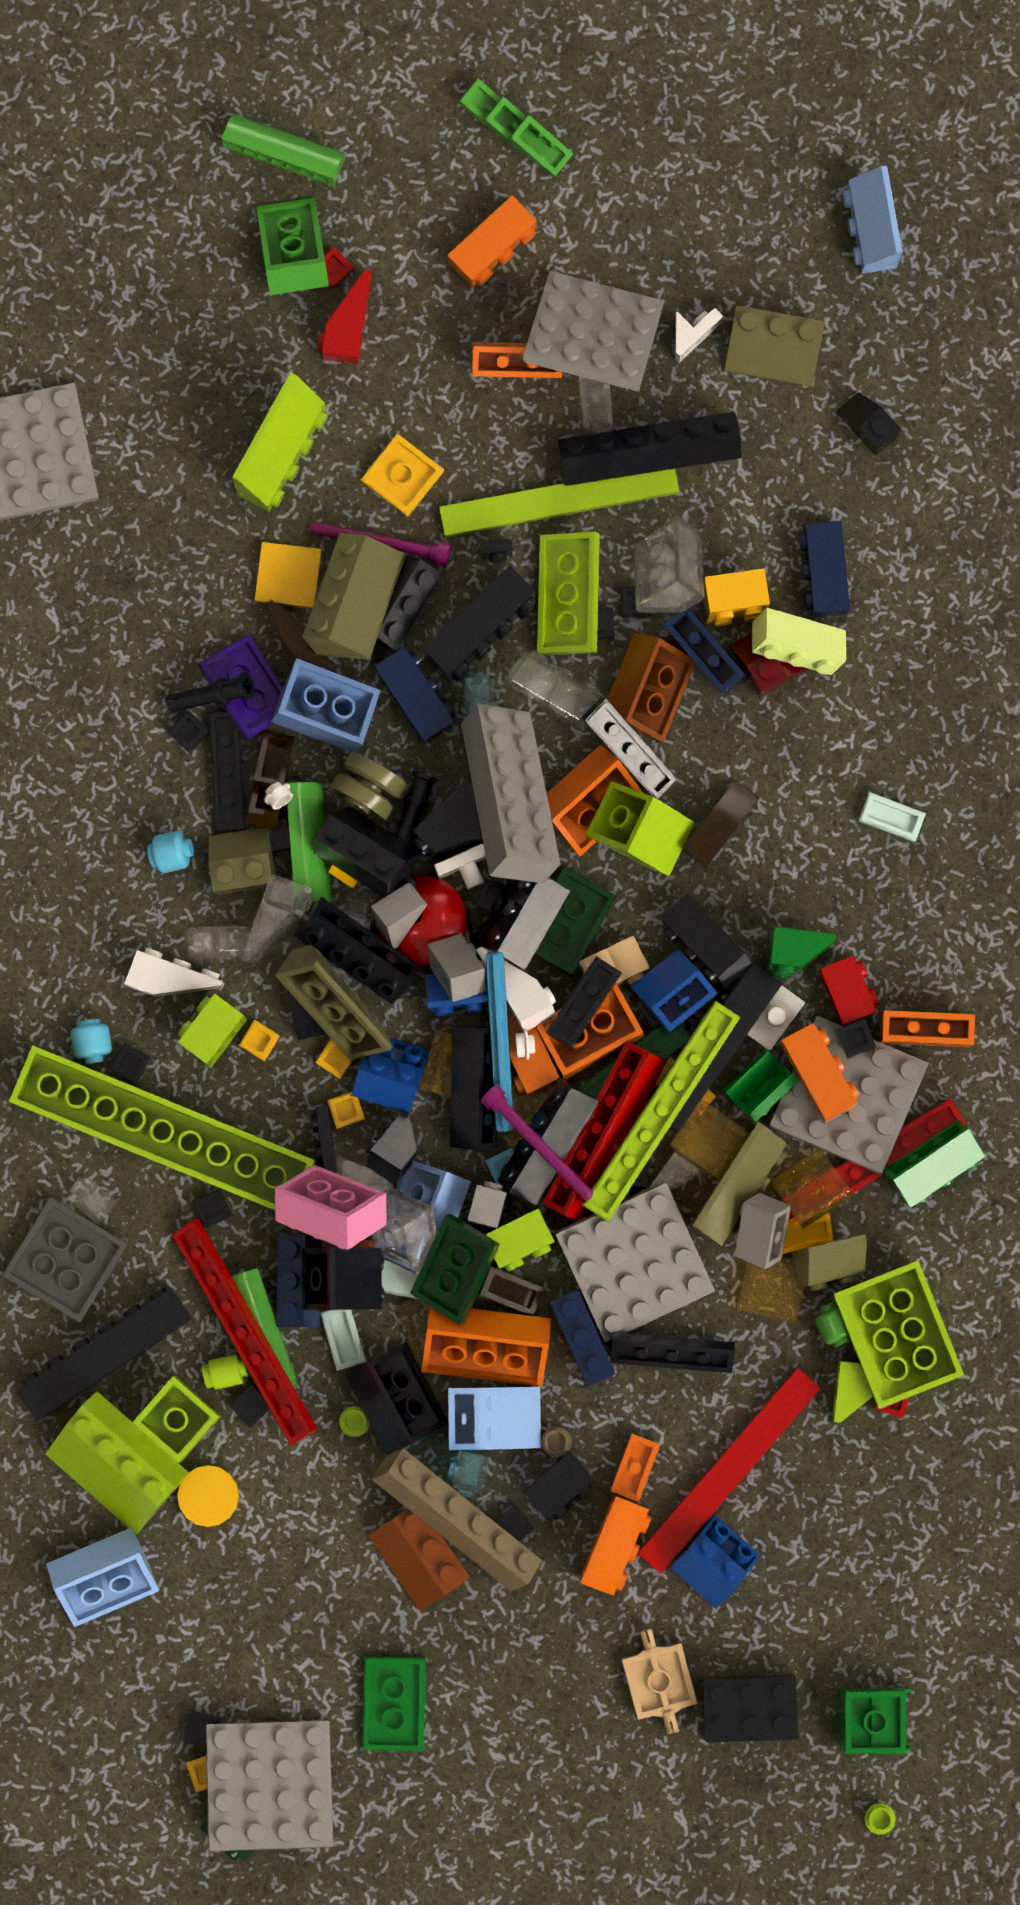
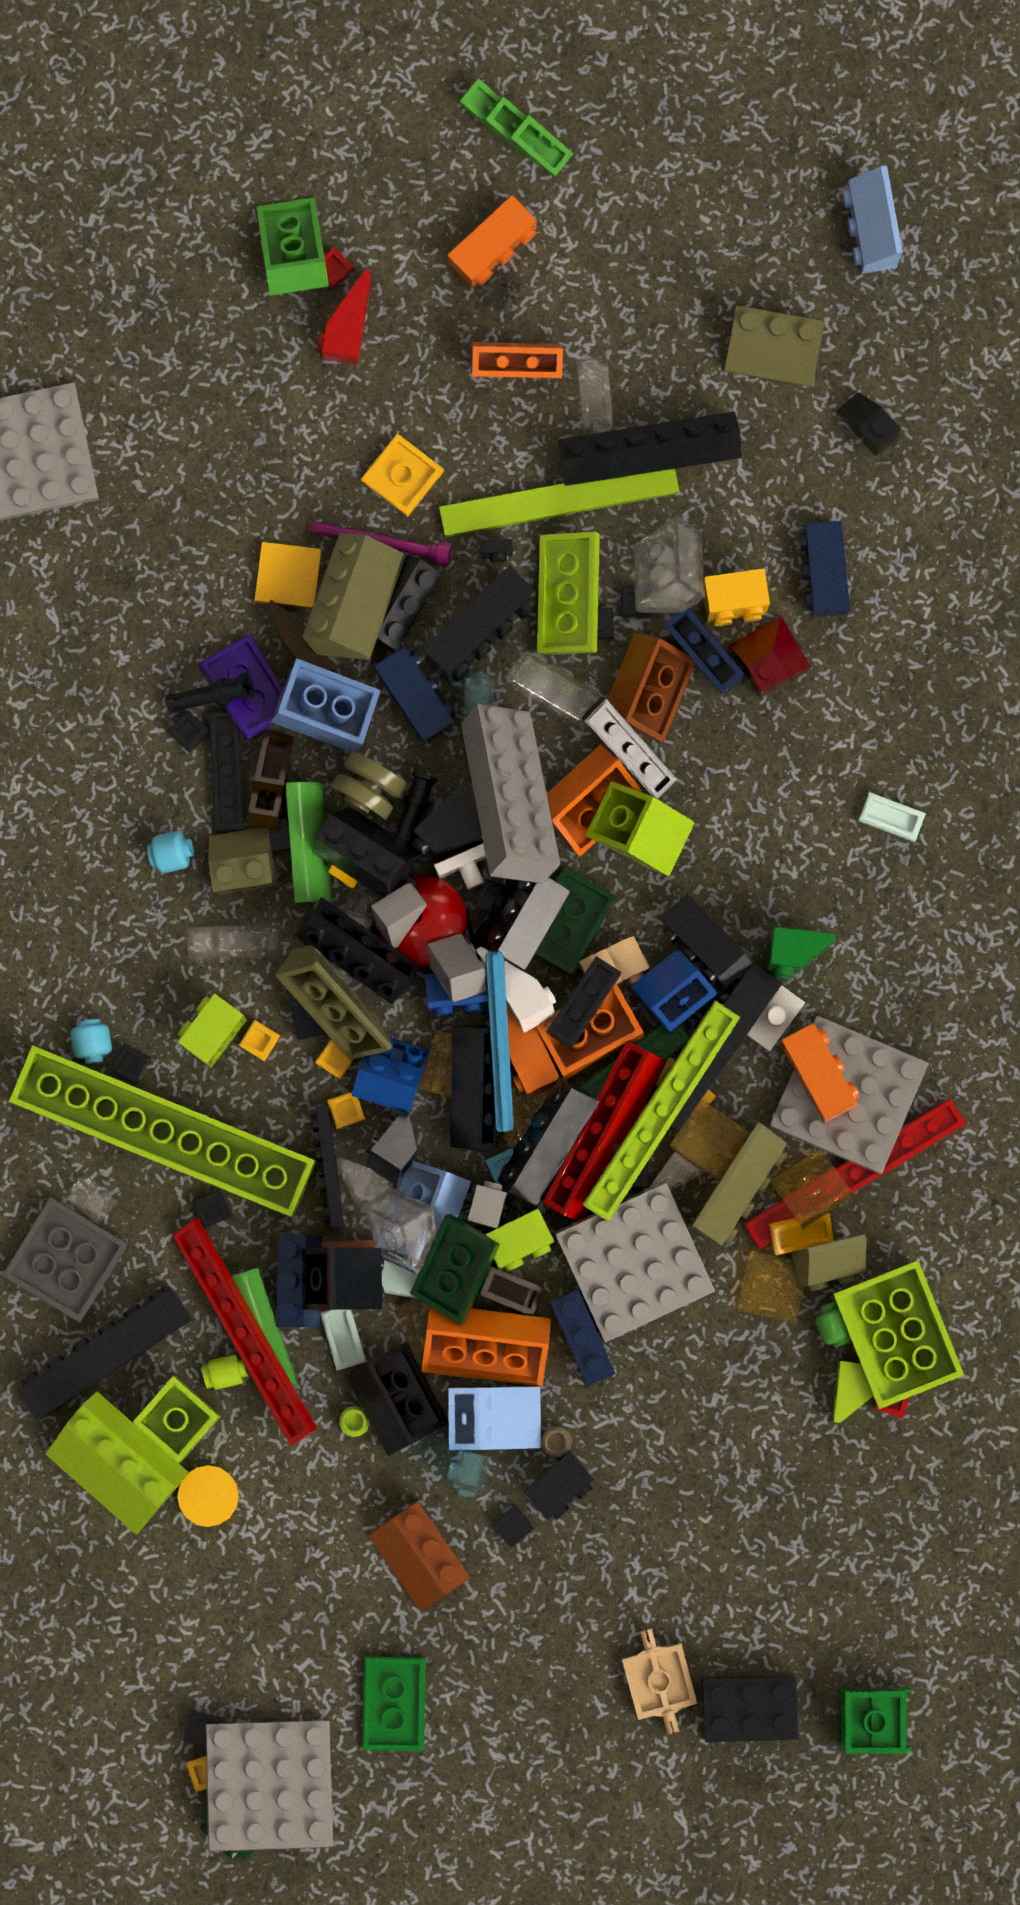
light blue slope [46,1527,159,1627] -> none
white slope [124,948,224,997] -> none
bright green brick [221,114,346,187] -> none
black tile [229,1384,270,1428] -> none
lime slope [232,372,328,512] -> none
clear slope [241,874,313,964] -> none
white plate [264,782,293,809] -> none
bright pink brick [275,1165,386,1250] -> none
dark tan brick [371,1448,542,1591] -> none
magenta piece [480,1084,593,1200] -> none
white plate [514,1030,535,1060] -> none
light grey plate [522,271,664,392] -> none
orange slope [579,1494,652,1596] -> none
orange plate [610,1433,660,1502] -> none
black plate [611,1332,735,1373] -> none
red tile [638,1368,821,1574] -> none
blue slope [670,1515,761,1609] -> none
white slope [675,308,723,363] -> none
dark brown slope [682,780,760,868] -> none
green bracket [724,1050,799,1123] -> none
light grey brick [734,1193,791,1269] -> none
yellowish green brick [752,607,846,675] -> none
red brick [818,955,879,1026] -> none
black plate [836,1019,876,1059] -> none
lime plate [864,1803,896,1835] -> none
orange brick [879,1010,975,1048] -> none
brick [883,1119,985,1208] -> none

